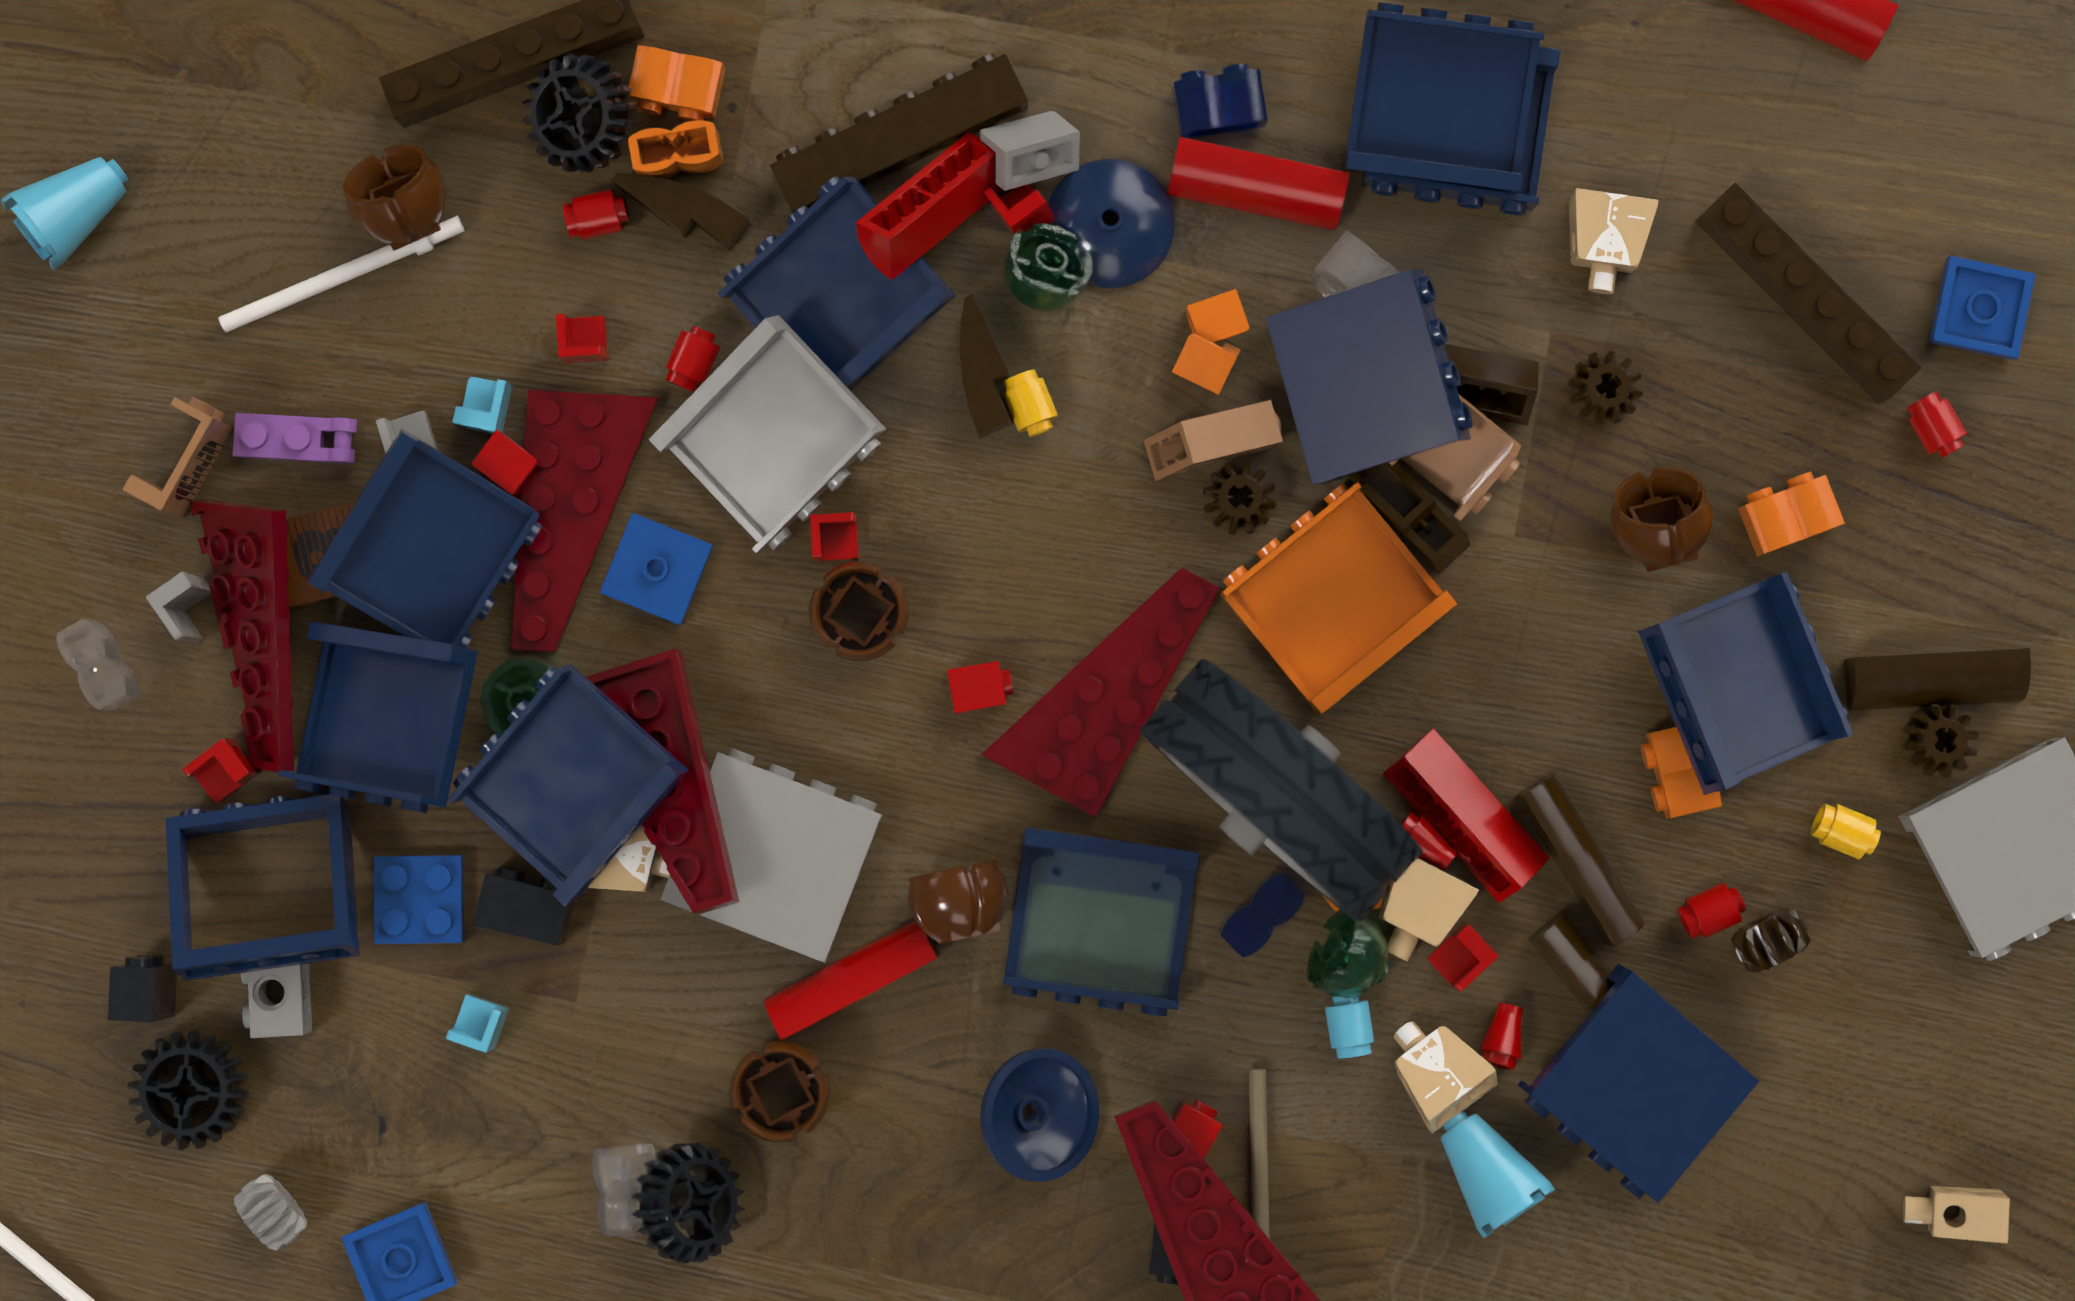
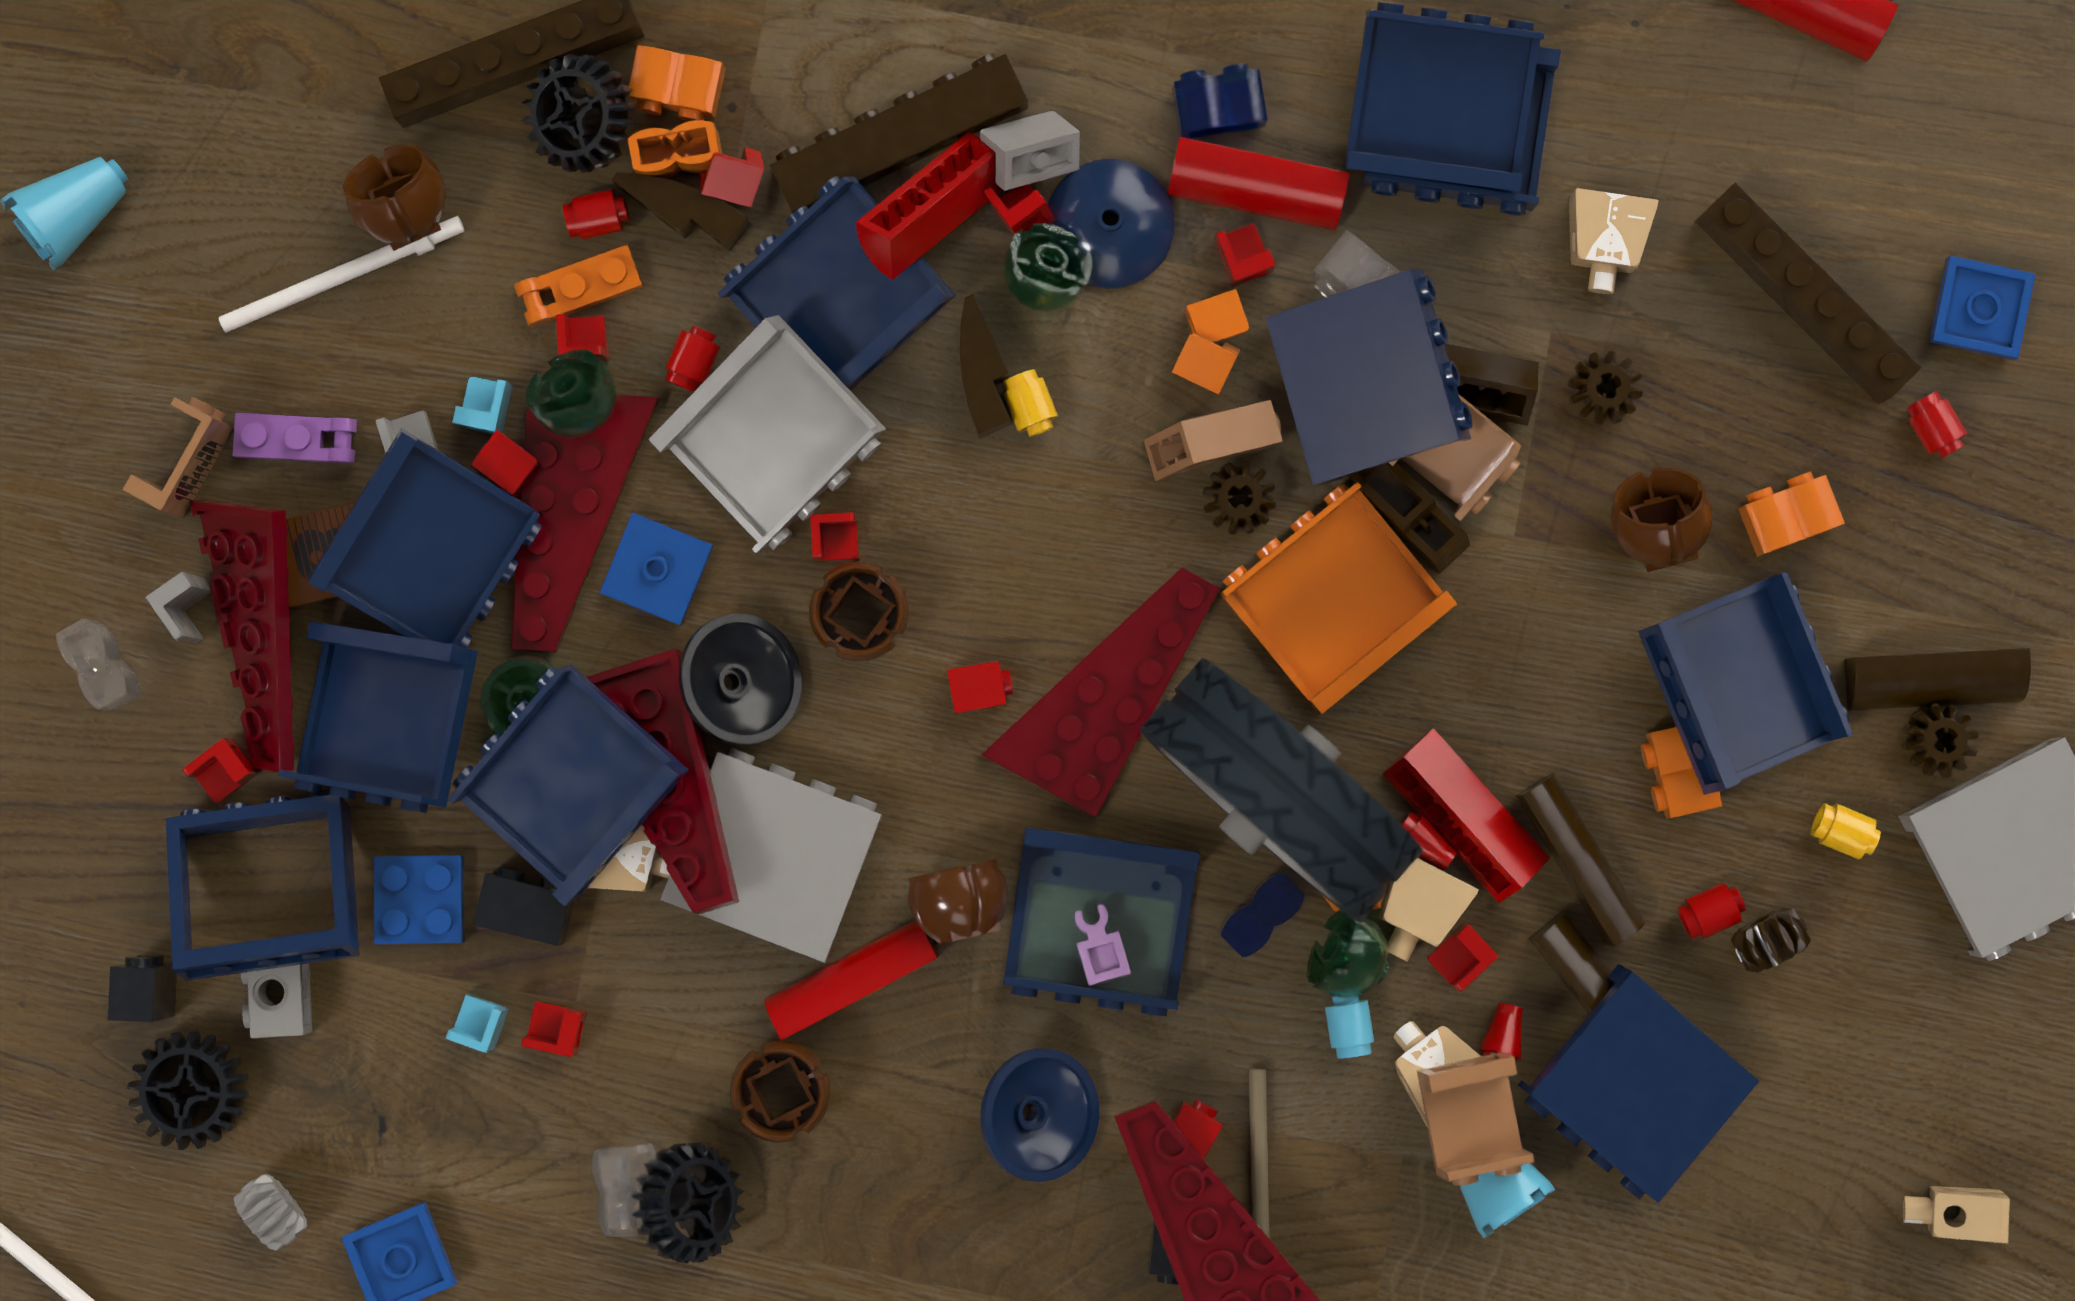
none -> orange plate [514,245,644,327]
none -> red panel [521,1001,587,1057]
none -> clear green cylinder [526,350,617,438]
none -> black dish [678,614,802,745]
none -> red panel [699,147,764,207]
none -> lavender plate [1075,904,1131,987]
none -> red panel [1214,224,1276,287]
none -> medium nougat panel [1417,1052,1534,1186]

